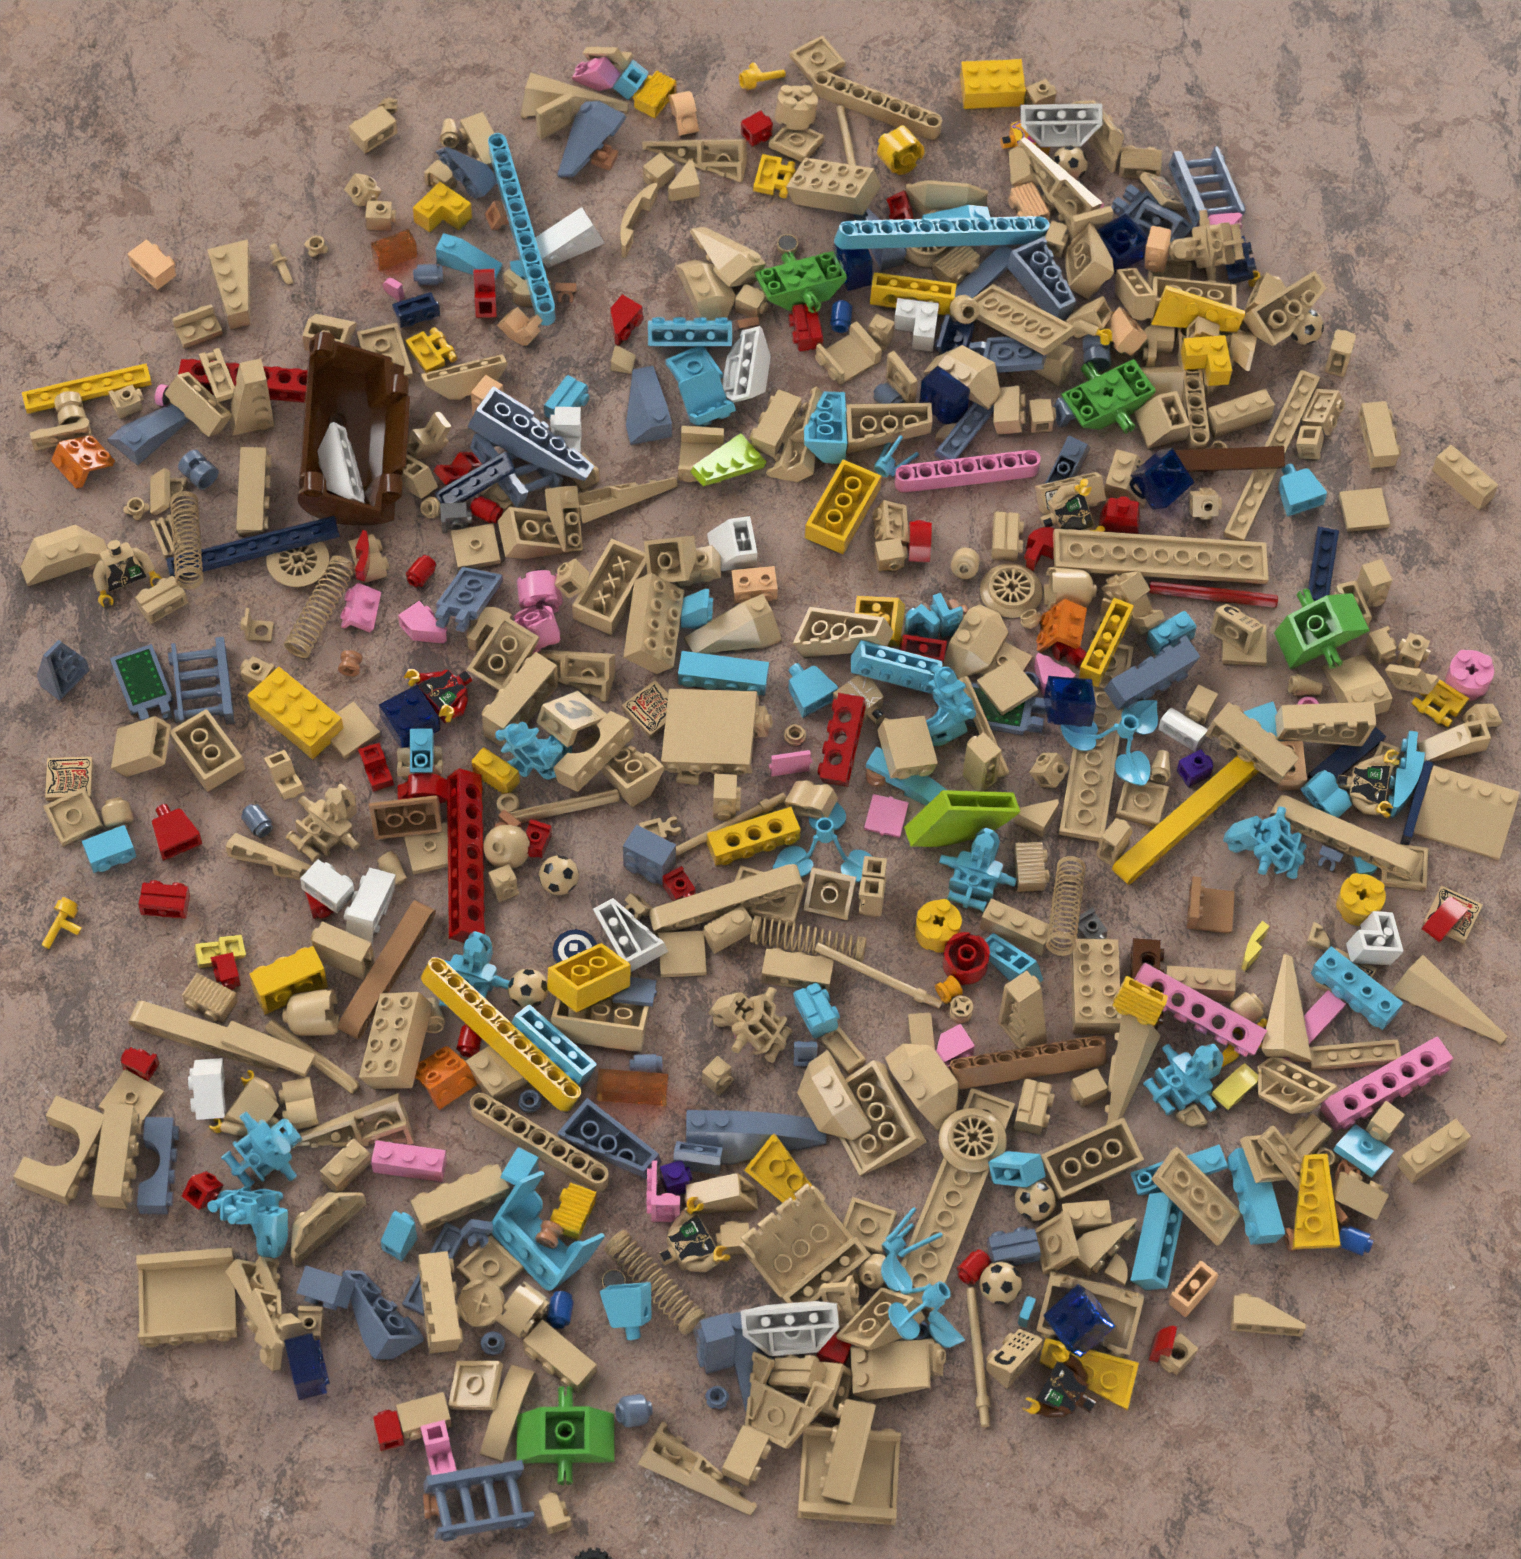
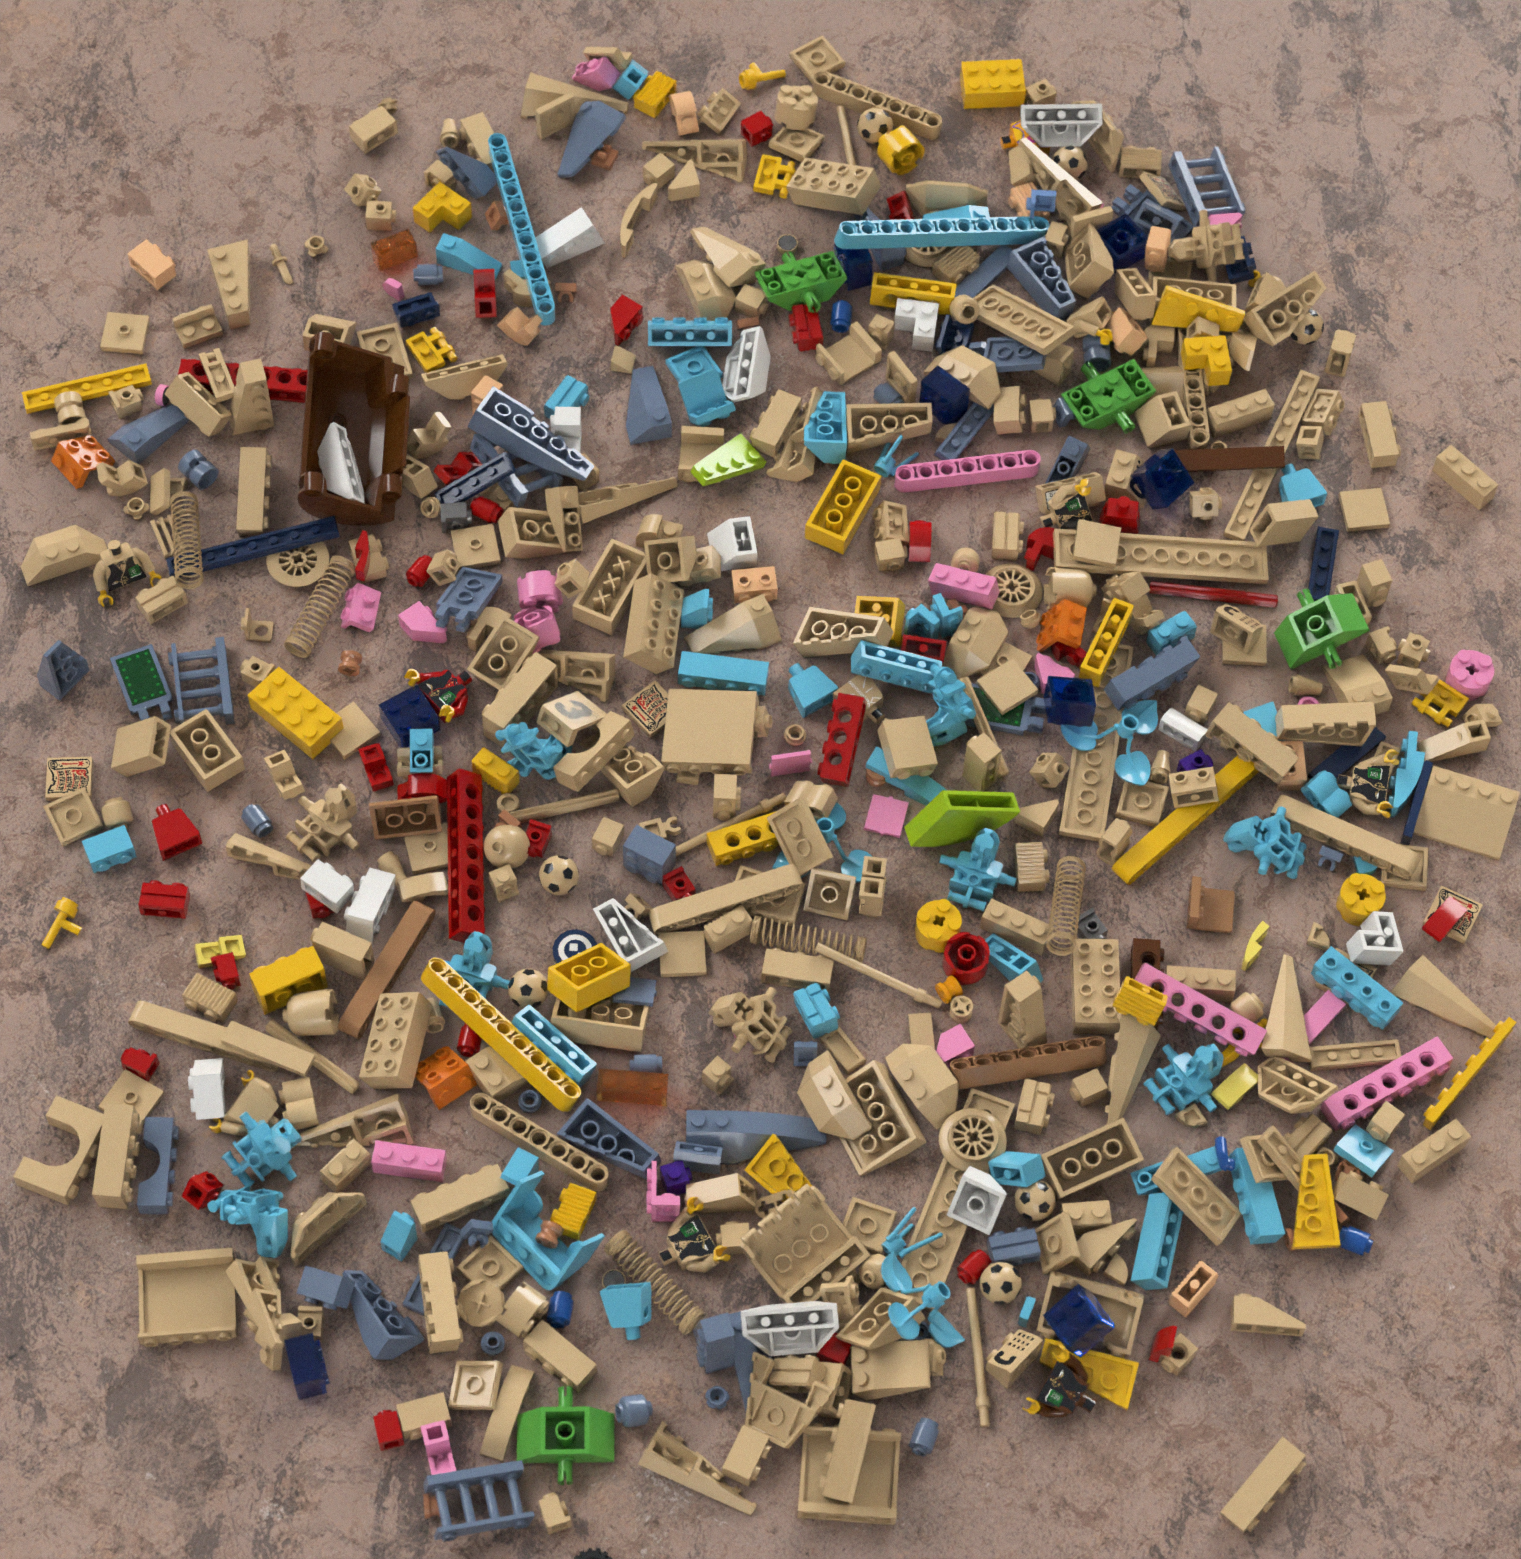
none -> tan brick [96,460,148,496]
none -> tan plate [100,312,150,355]
none -> tan slope [396,872,448,902]
none -> tan brick [426,549,460,586]
none -> tan brick [592,817,624,857]
none -> tan brick [636,514,683,548]
none -> tan bracket [697,88,741,134]
none -> tan beam [755,1190,797,1218]
none -> tan plate [767,797,833,876]
none -> tan piece [857,108,893,144]
none -> sand blue brick [909,1418,939,1456]
none -> bright pink brick [928,563,1000,609]
none -> white slope [947,1166,1007,1235]
none -> medium blue bracket [1026,189,1056,218]
none -> tan tile [1072,519,1121,568]
none -> tan brick [1169,767,1219,808]
none -> blue arm [1215,1137,1236,1171]
none -> tan wedge [1220,1437,1306,1534]
none -> tan brick [1249,499,1319,547]
none -> yellow plate [1423,1017,1516,1130]

